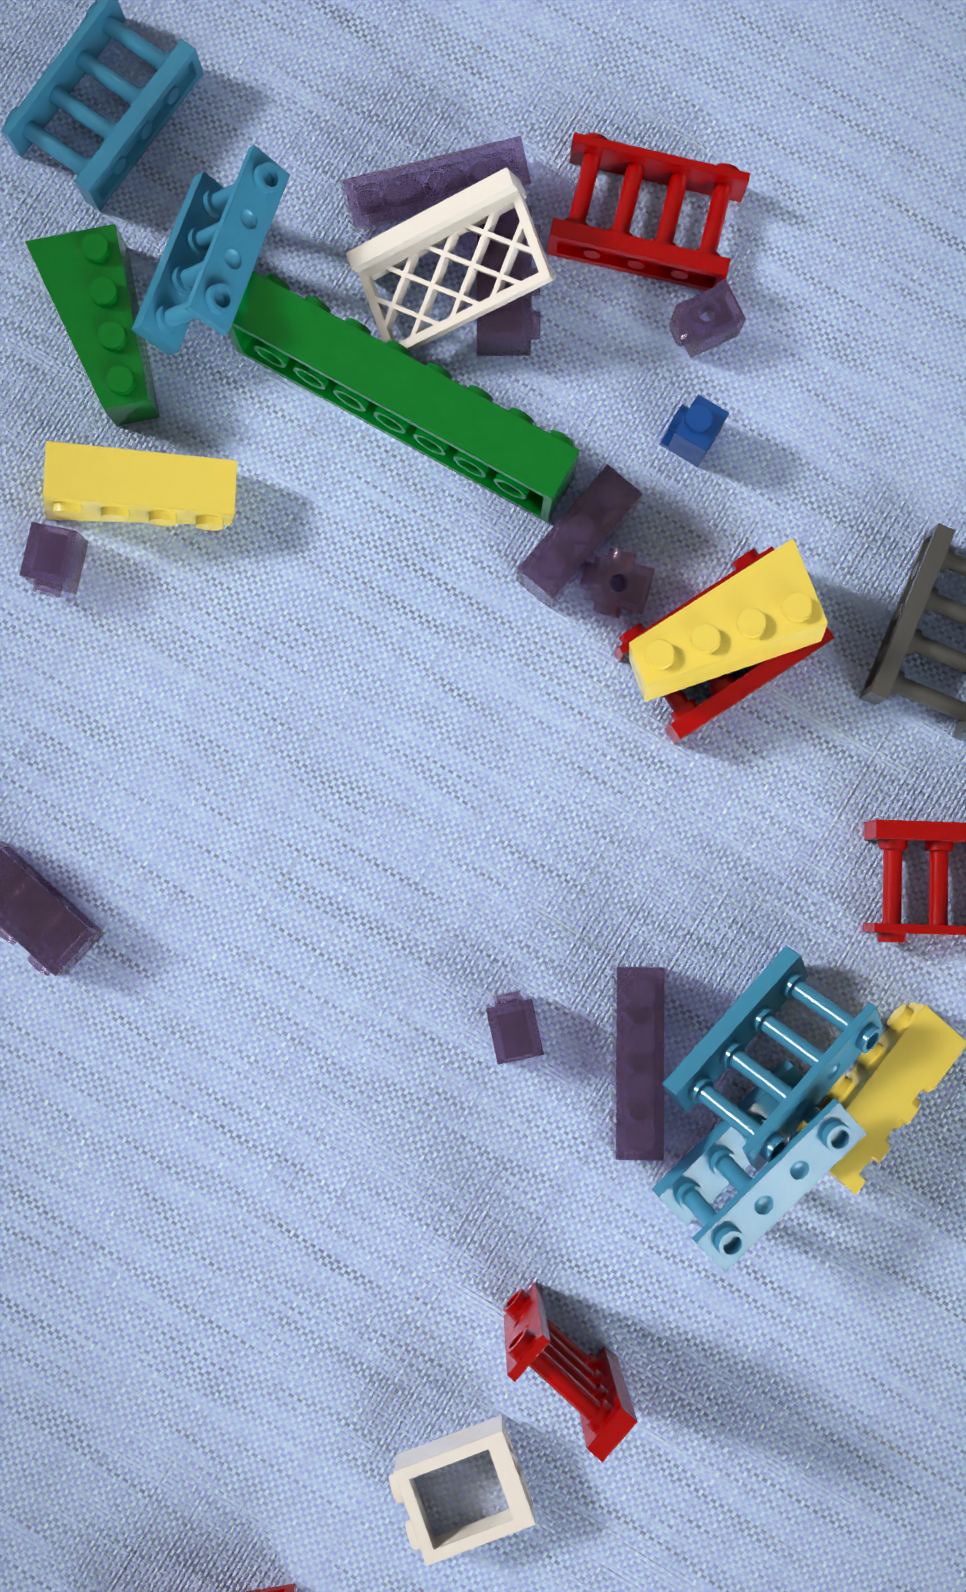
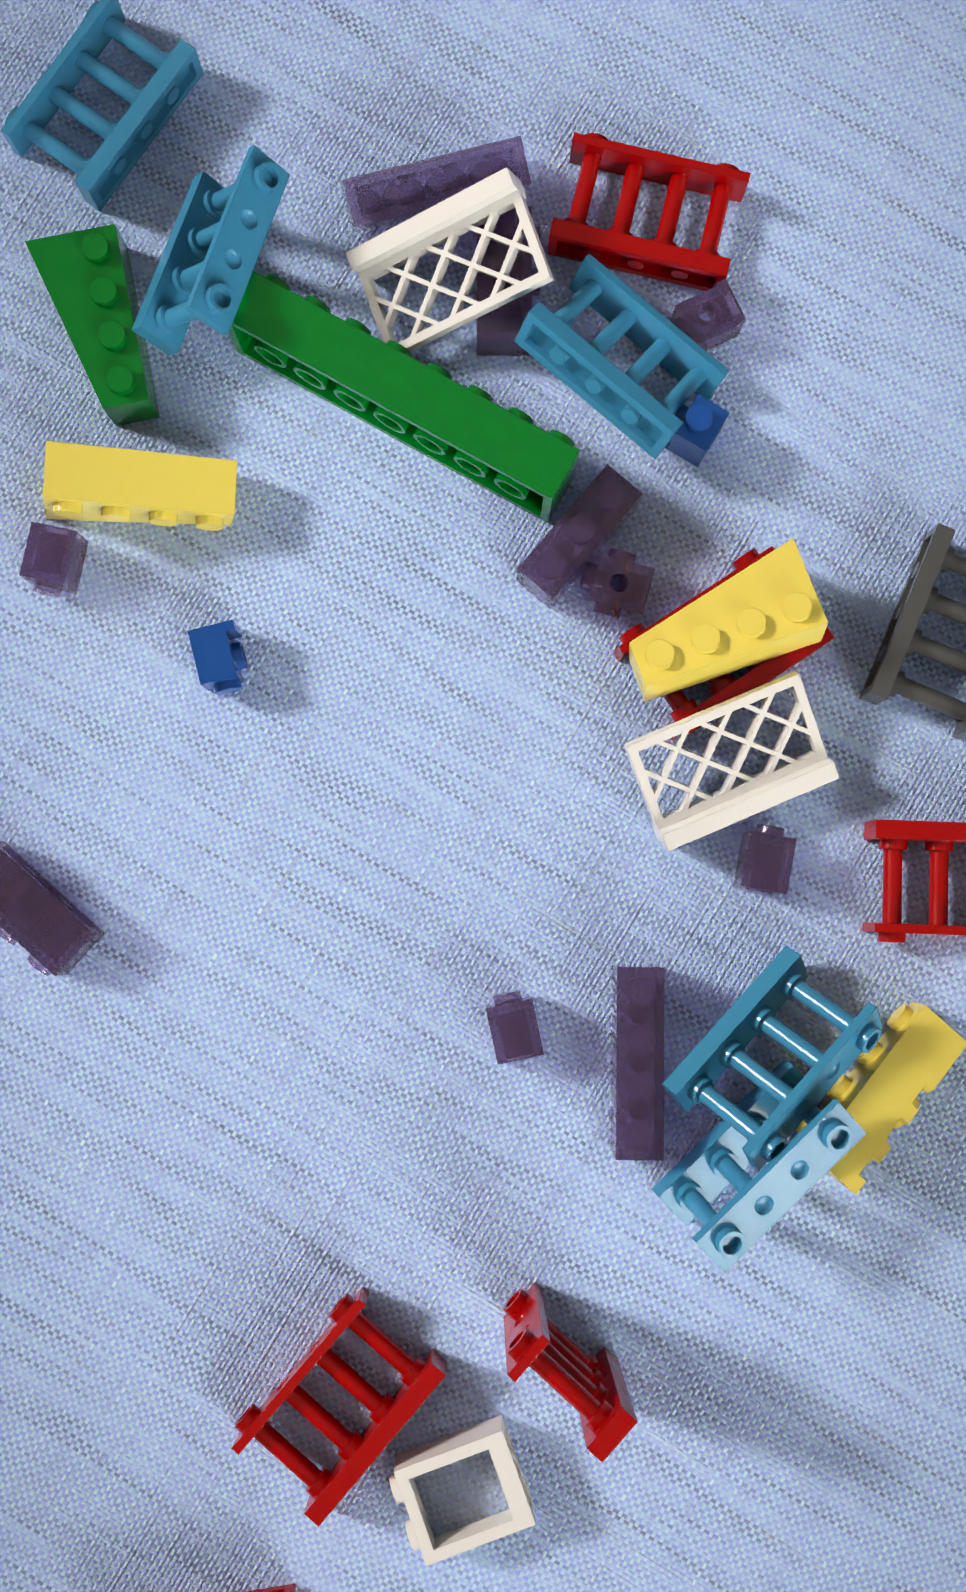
none -> blue brick [188,620,248,695]
none -> red fence [231,1287,447,1527]
none -> dark azure fence [514,253,729,459]
none -> white fence [623,671,839,851]
none -> clear purple brick [733,824,797,895]

